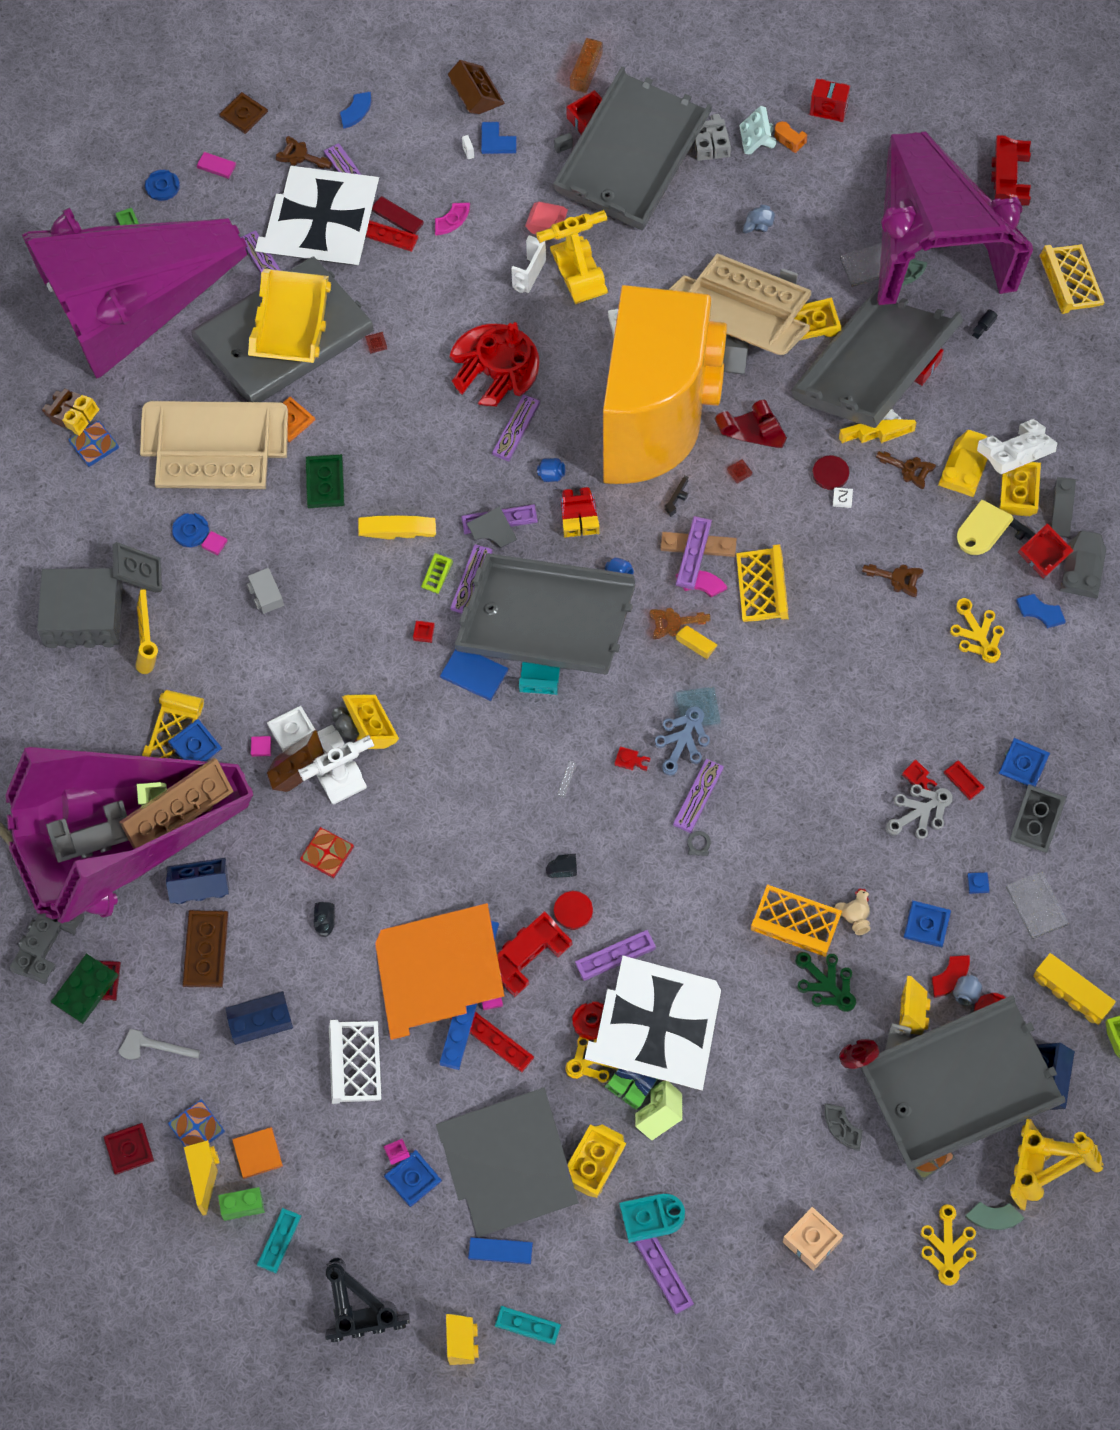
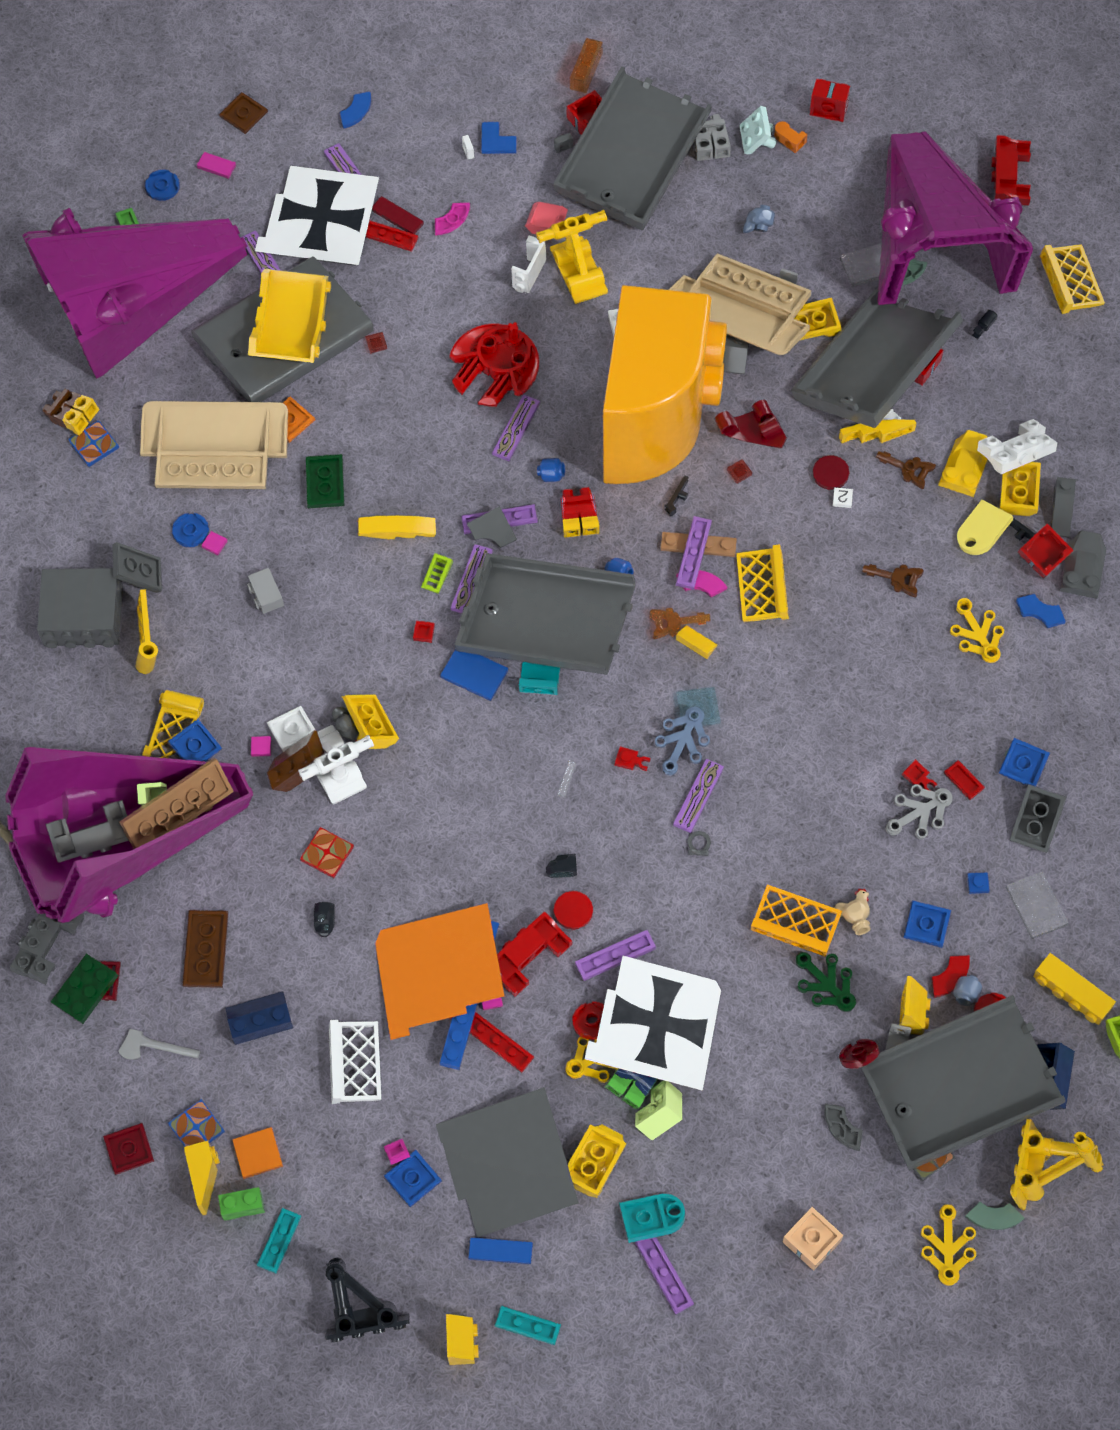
dark blue slope [166,857,229,904] -> none
reddish brown piece [276,136,332,169] -> none
reddish brown slope [448,60,505,114] -> none

